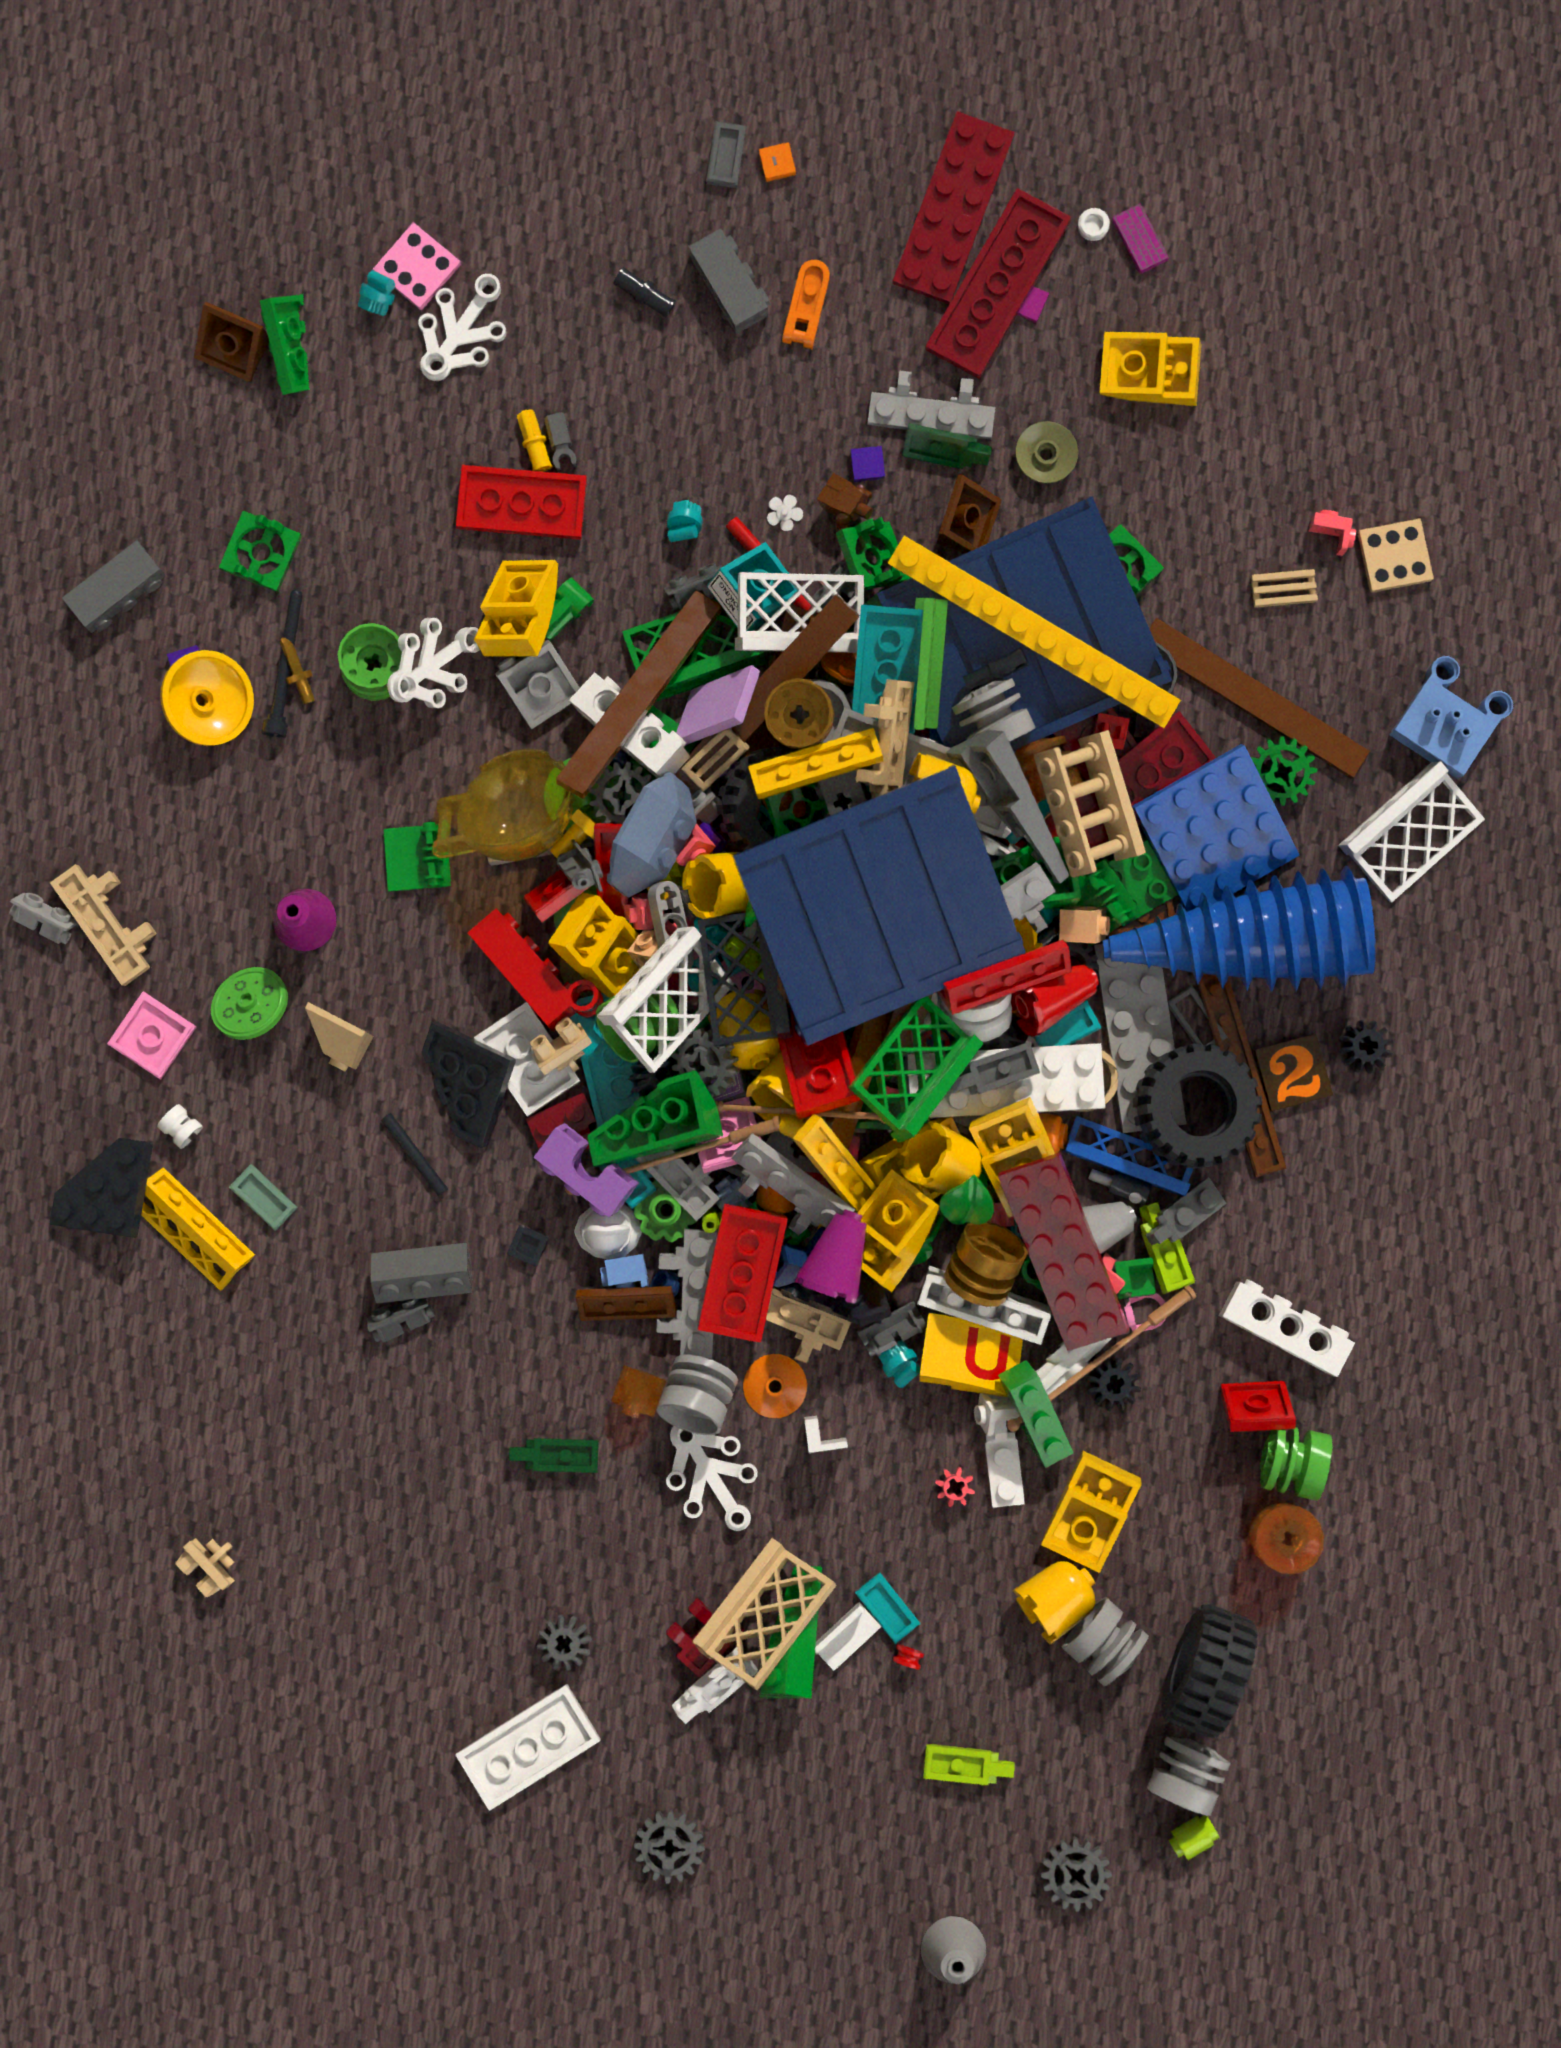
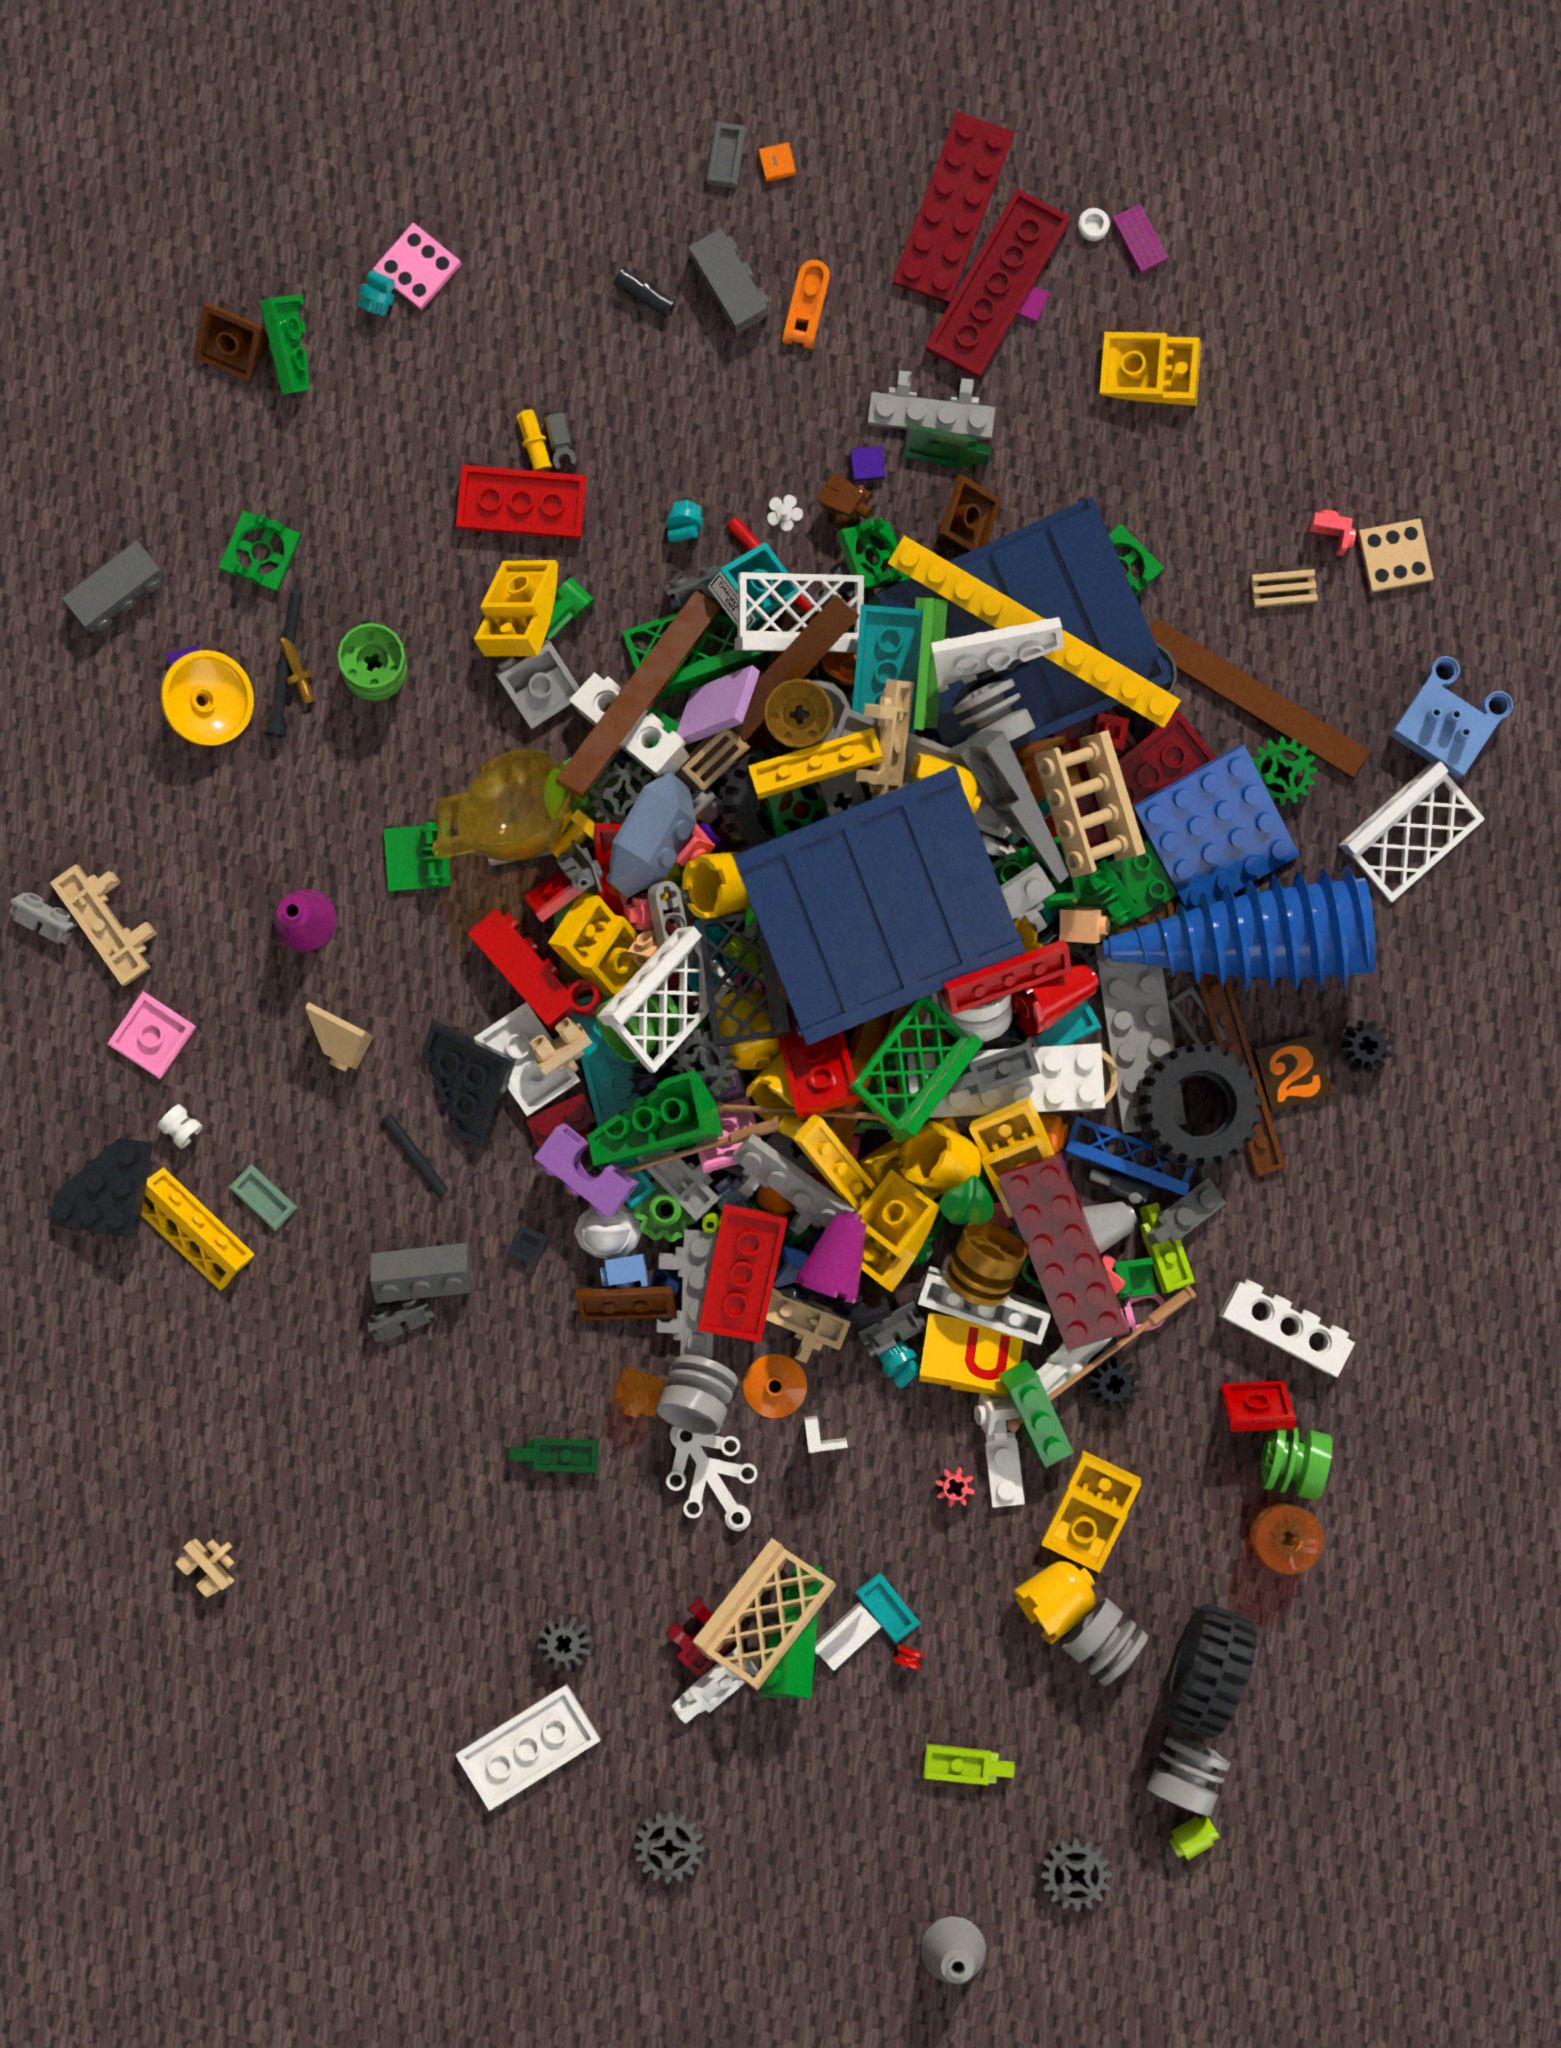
bright green shield [211,967,288,1040] -> none
white plant [387,618,480,708] -> none
white plant [418,274,507,381] -> none
olive dish [1015,421,1078,484] -> none
none -> white wing [931,617,1064,693]

